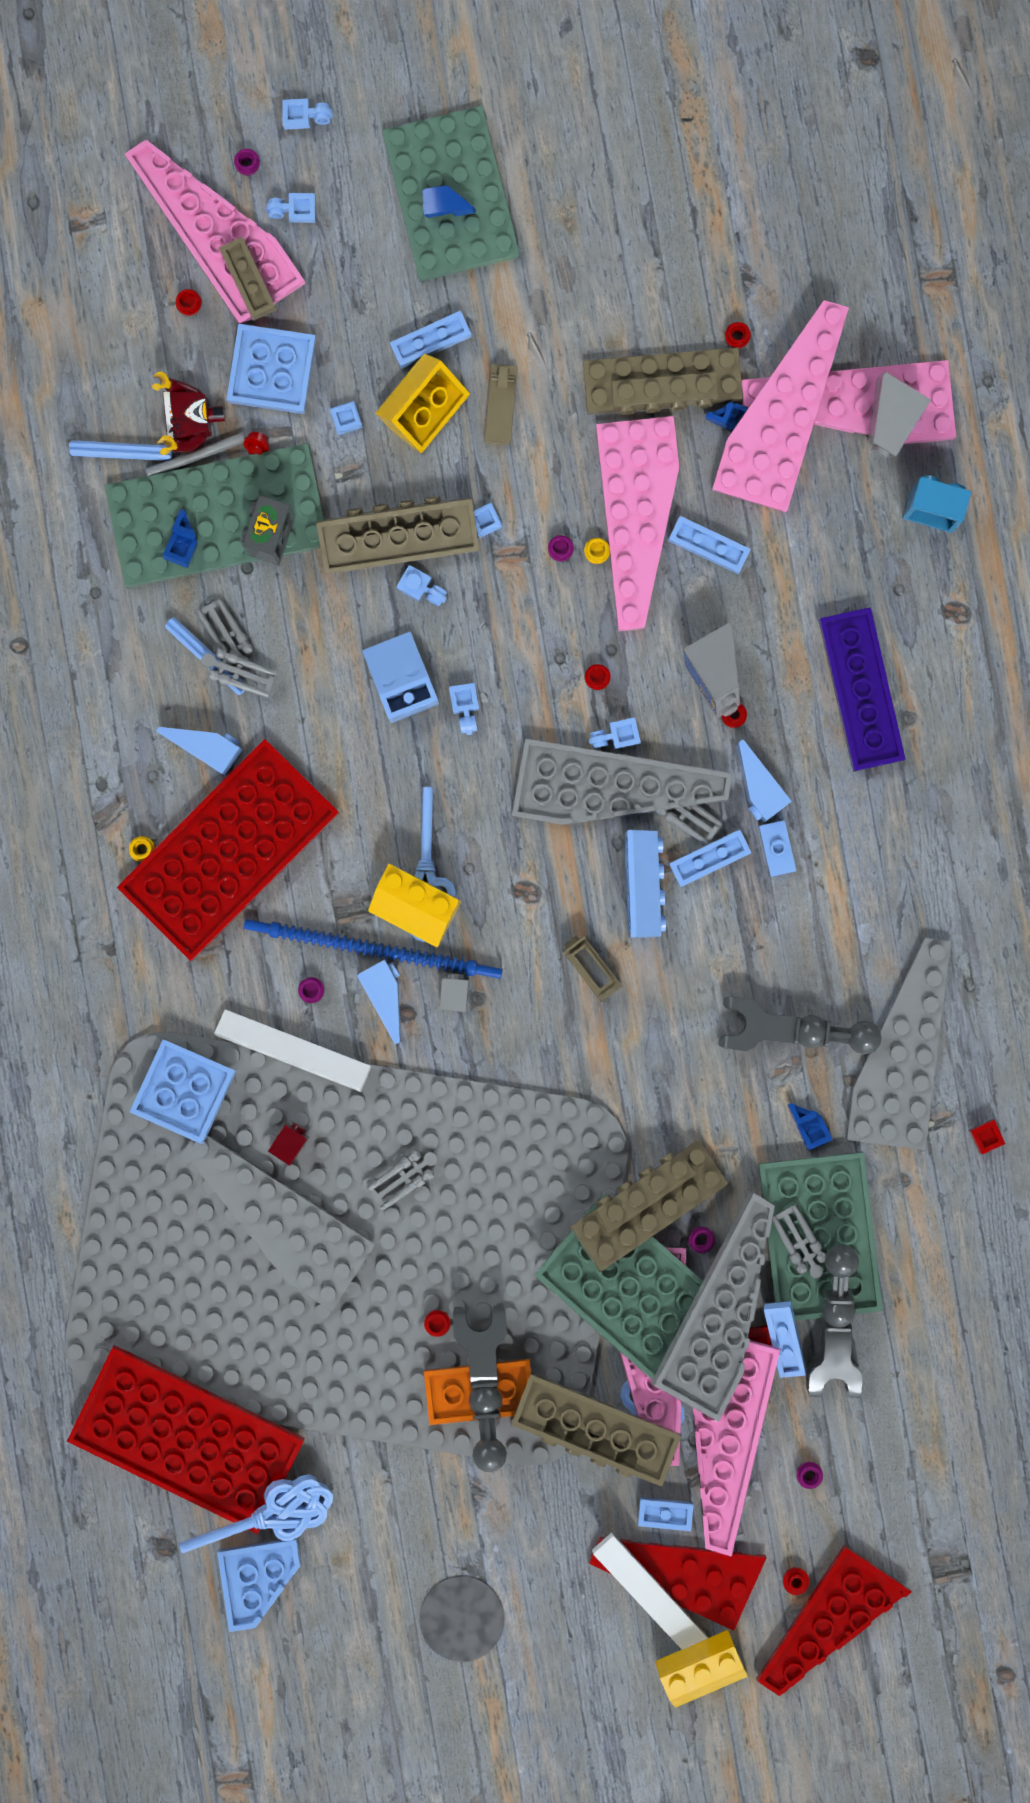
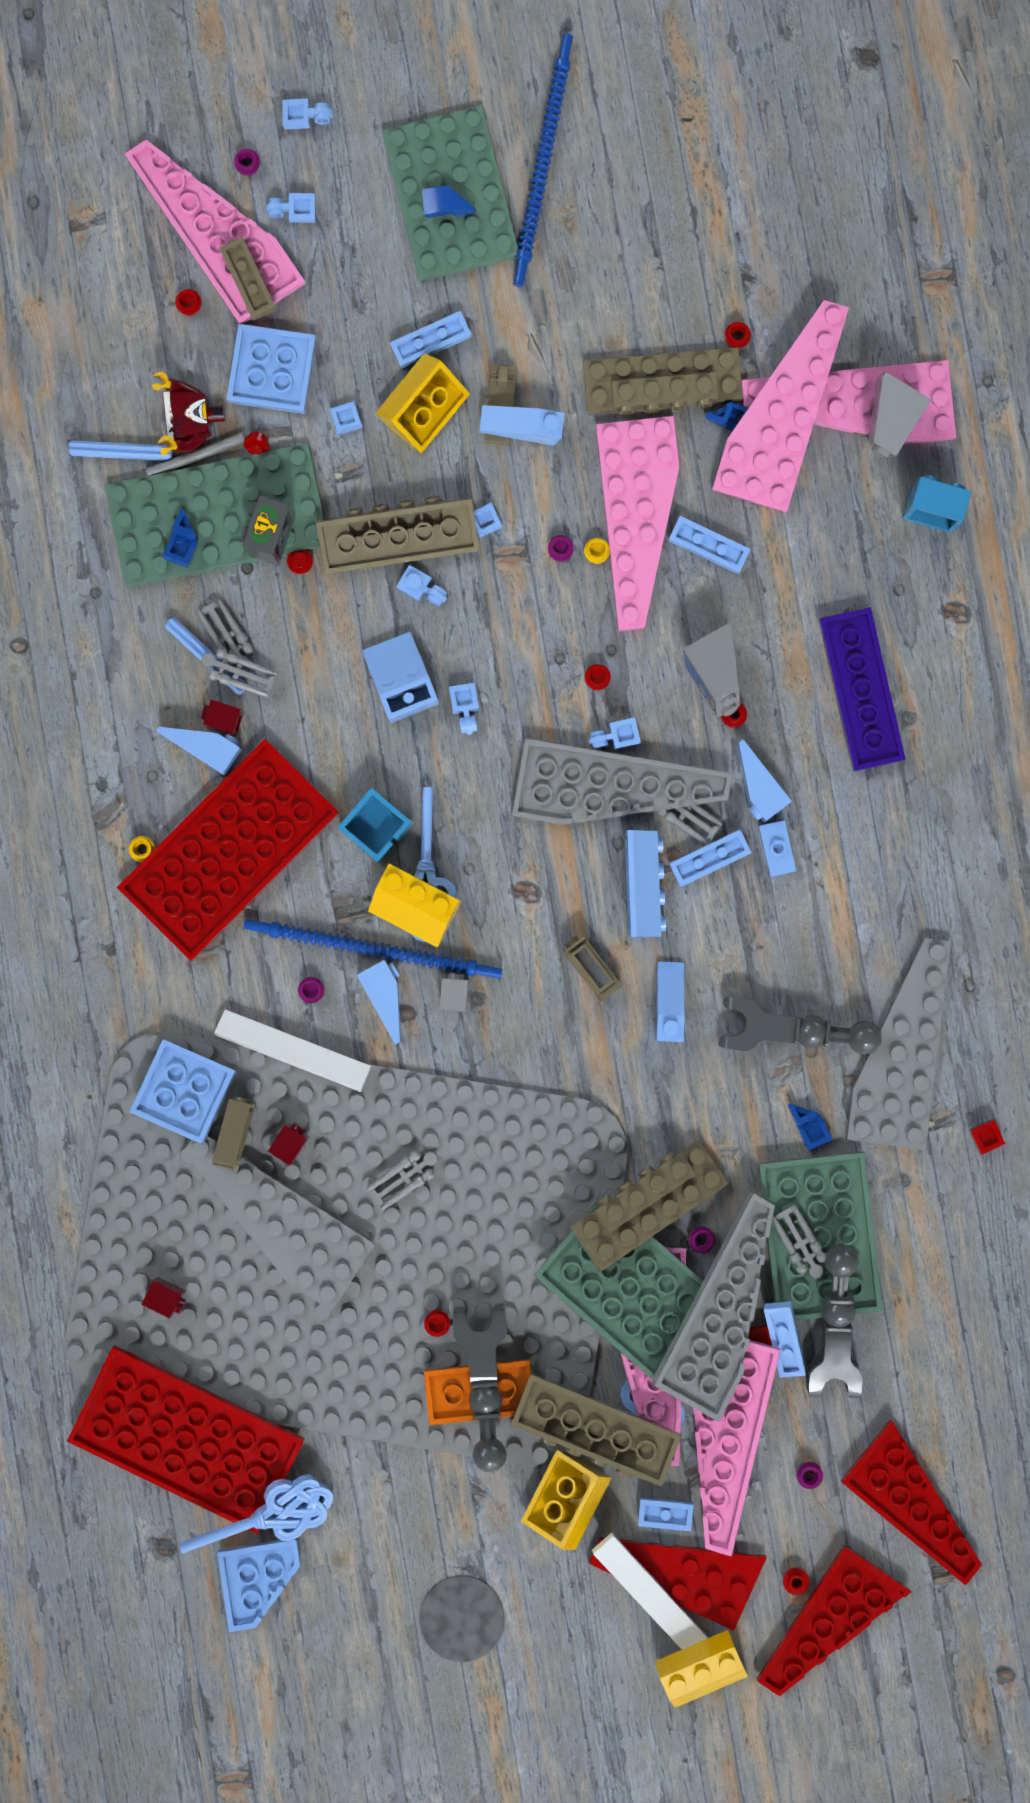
none -> dark red brick [141,1277,186,1319]
none -> dark red brick [201,699,244,737]
none -> dark tan window [212,1097,255,1171]
none -> red plate [287,549,313,575]
none -> dark azure piece [338,788,413,864]
none -> light blue slope [479,405,565,446]
none -> blue hose [513,34,573,288]
none -> yellow slope [521,1450,612,1550]
none -> light blue slope [655,962,684,1042]
none -> red wing [840,1419,982,1586]

